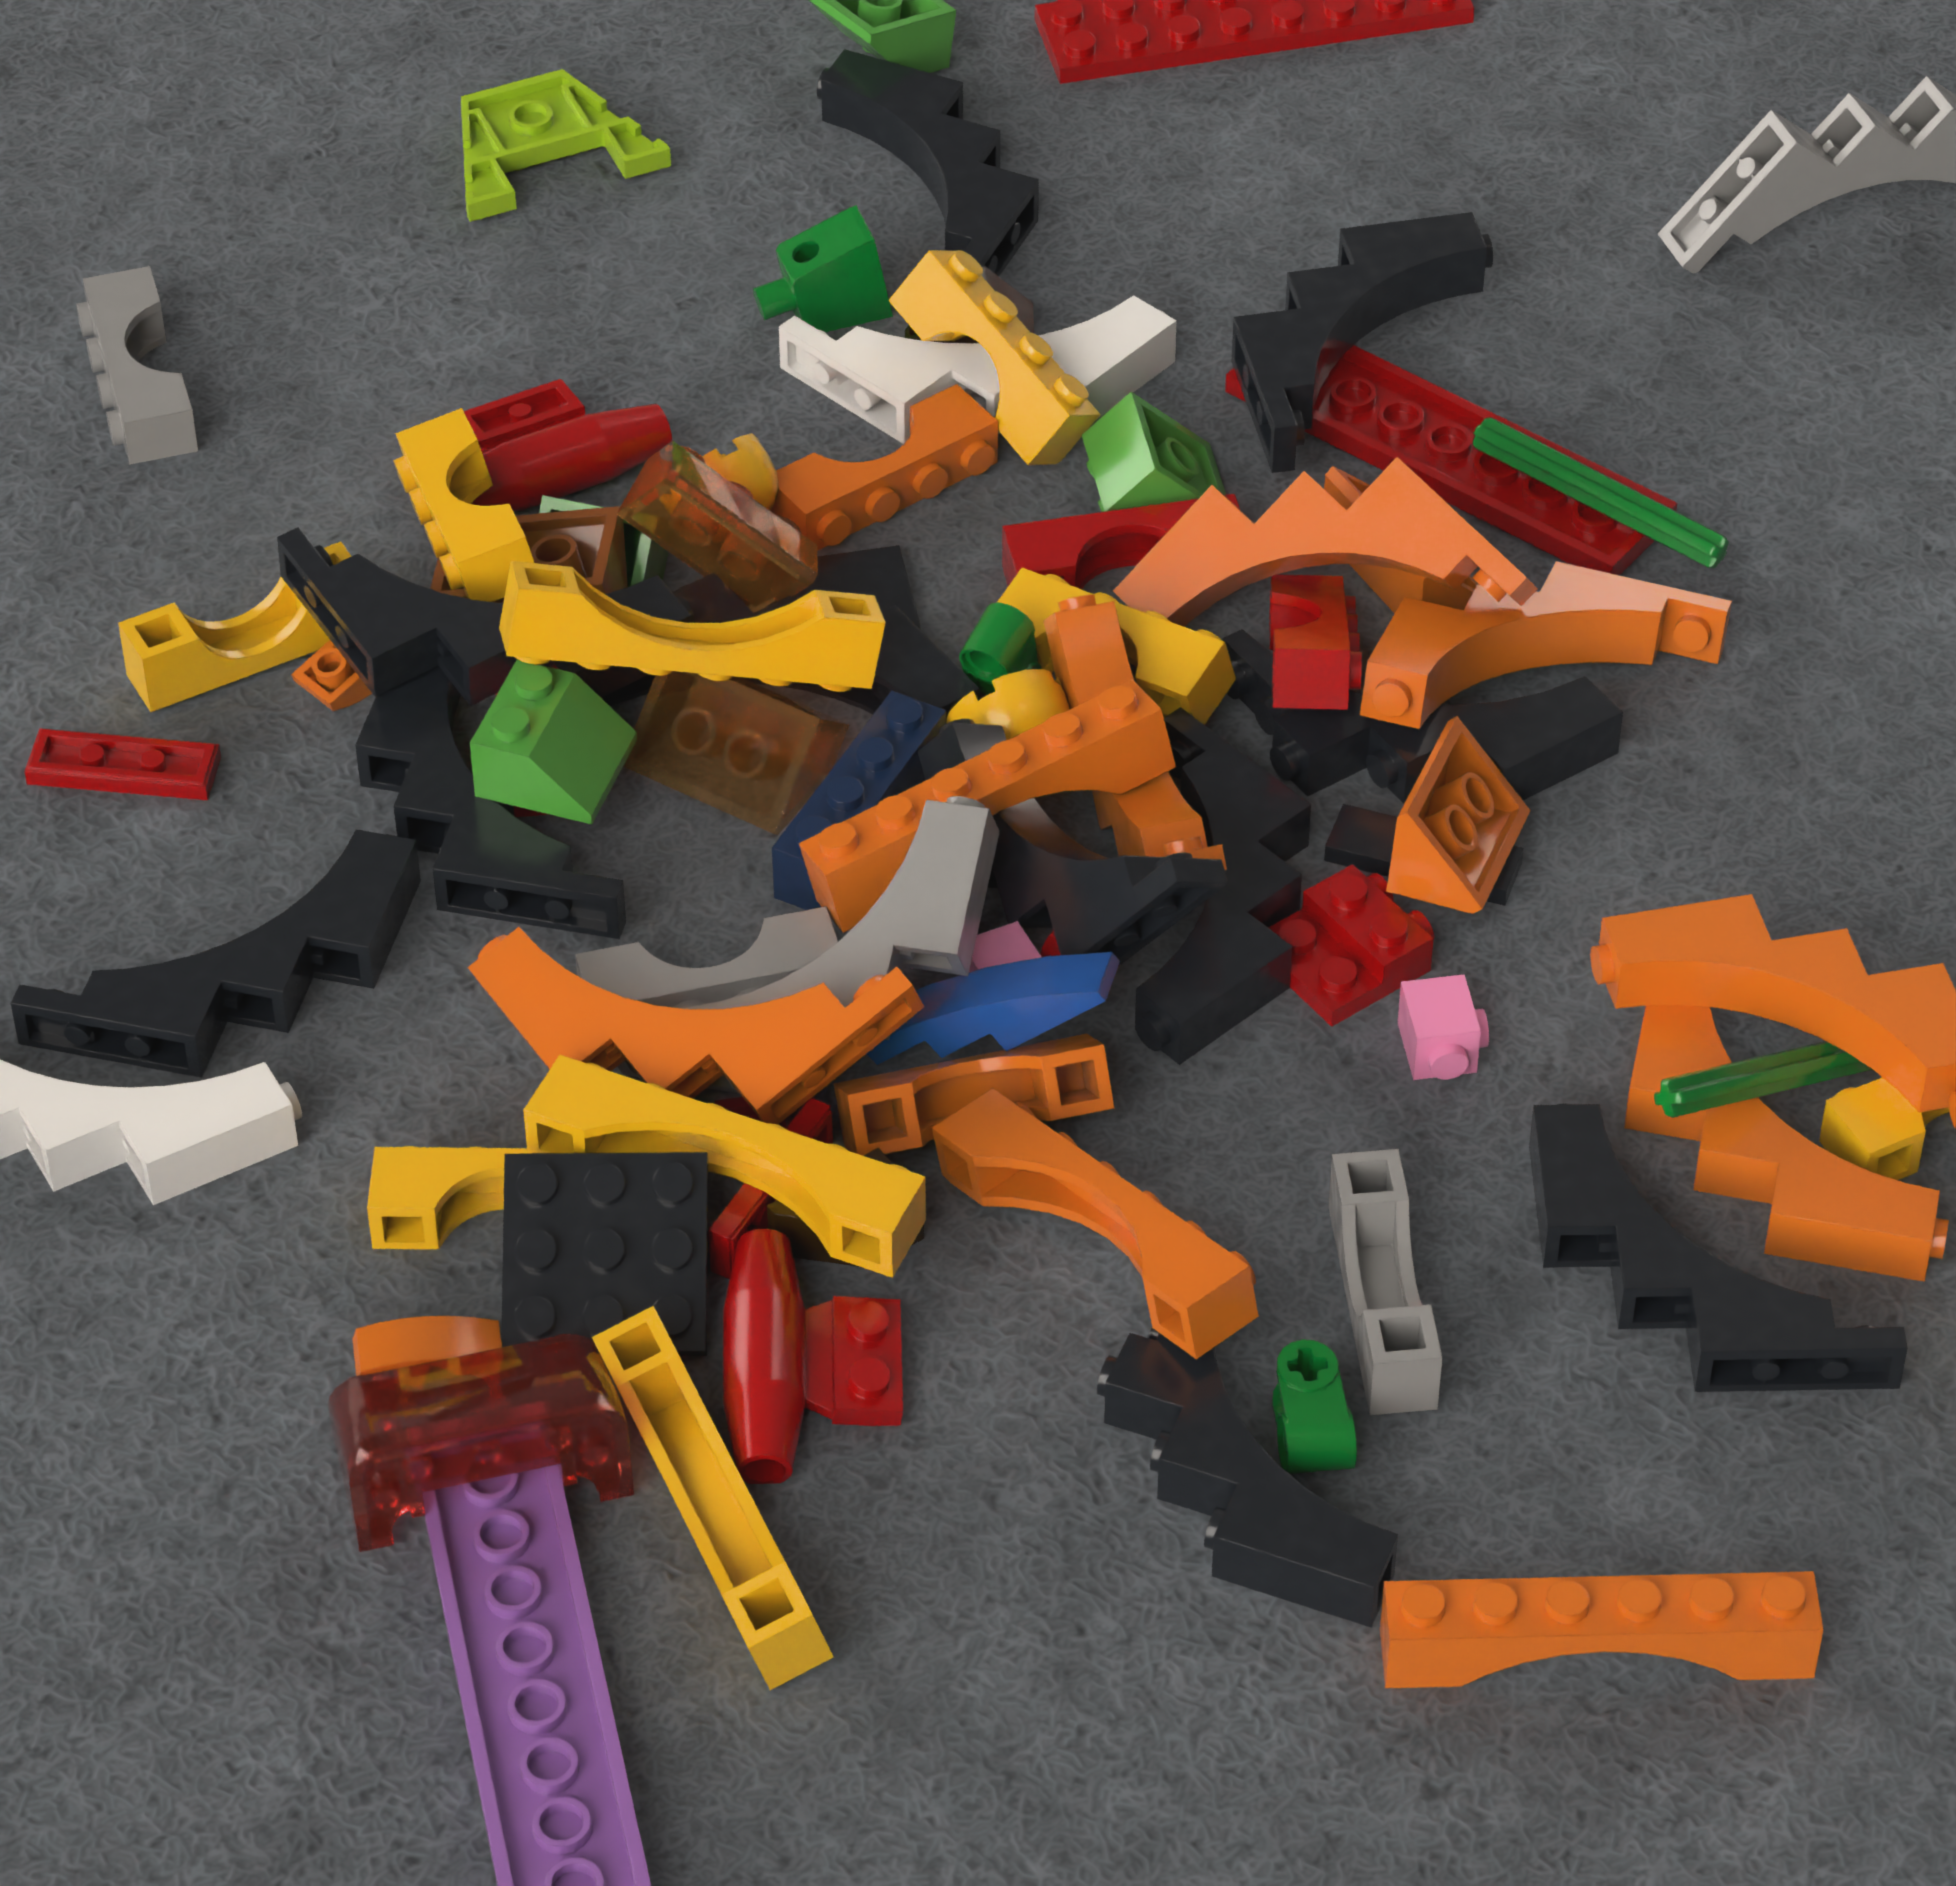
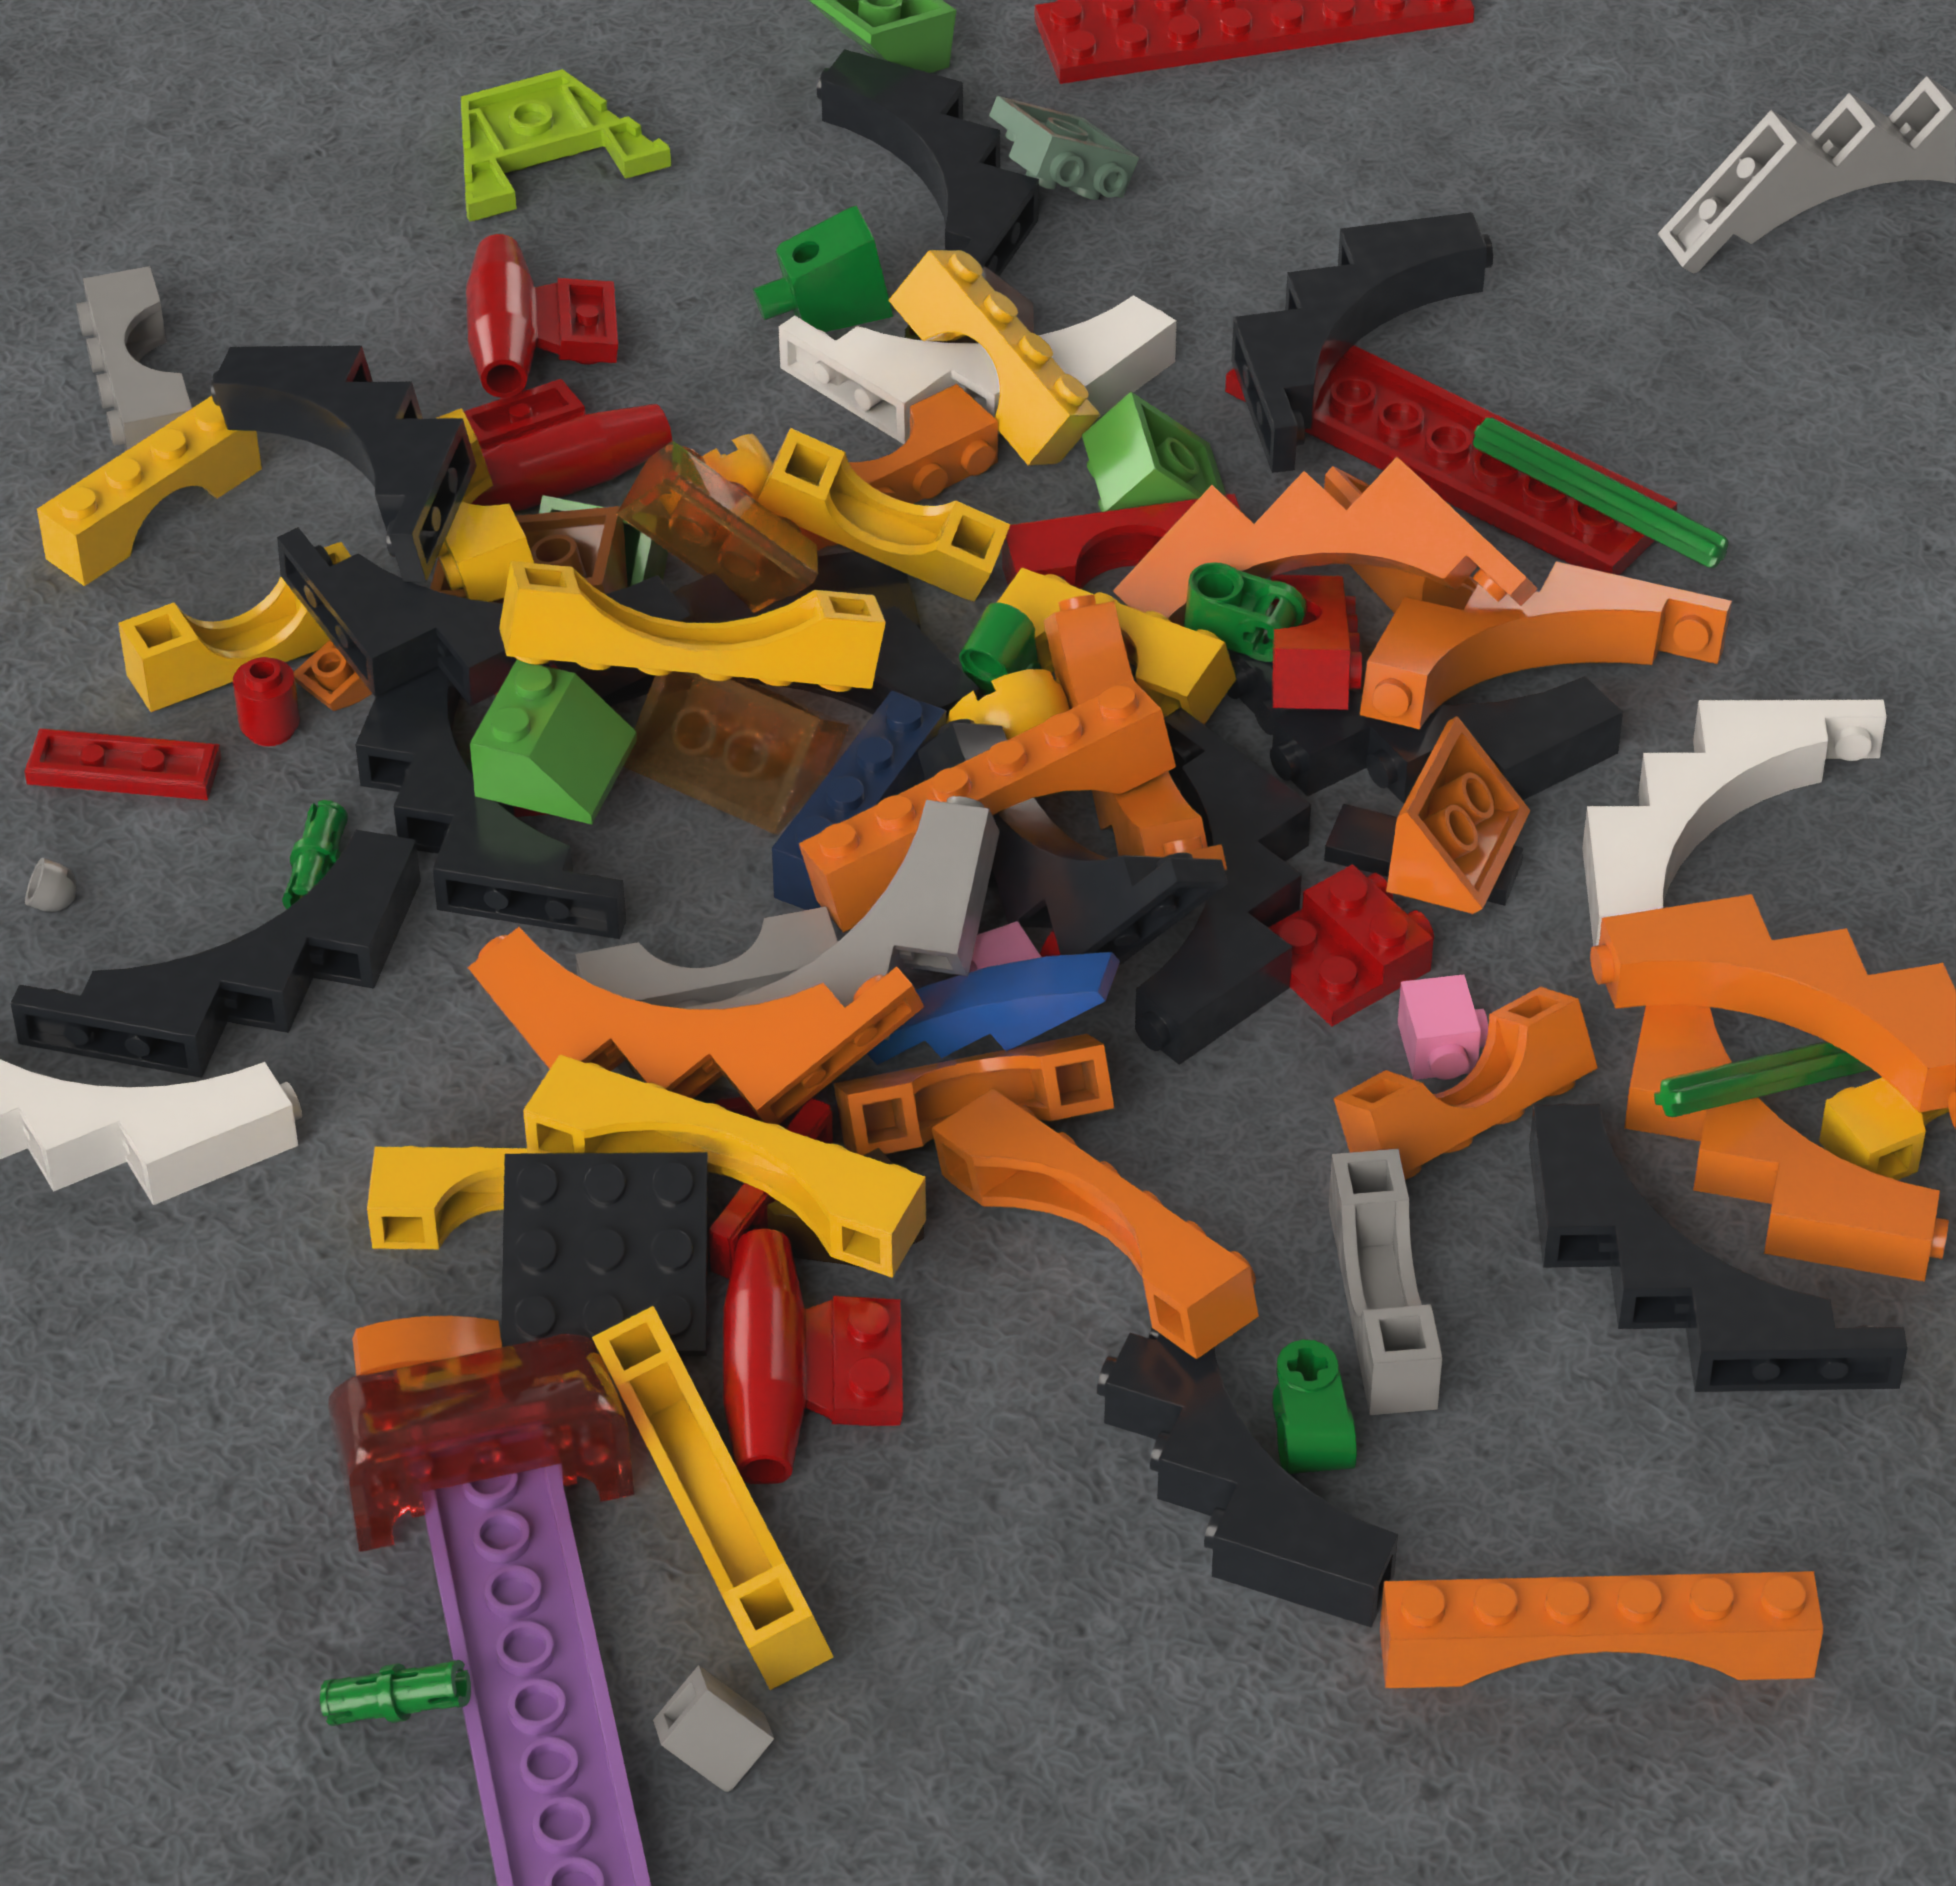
none -> light grey hinge [25,858,76,912]
none -> yellow arch [37,396,262,586]
none -> black arch [211,345,477,582]
none -> red brick [233,657,300,746]
none -> green pin [282,800,348,910]
none -> green pin [320,1660,471,1726]
none -> red plate [466,234,618,398]
none -> light grey panel [653,1665,774,1792]
none -> yellow arch [755,428,1011,602]
none -> sand green plate [989,96,1139,200]
none -> green piece [1184,562,1307,662]
none -> orange arch [1333,987,1598,1180]
none -> white arch [1582,700,1887,946]

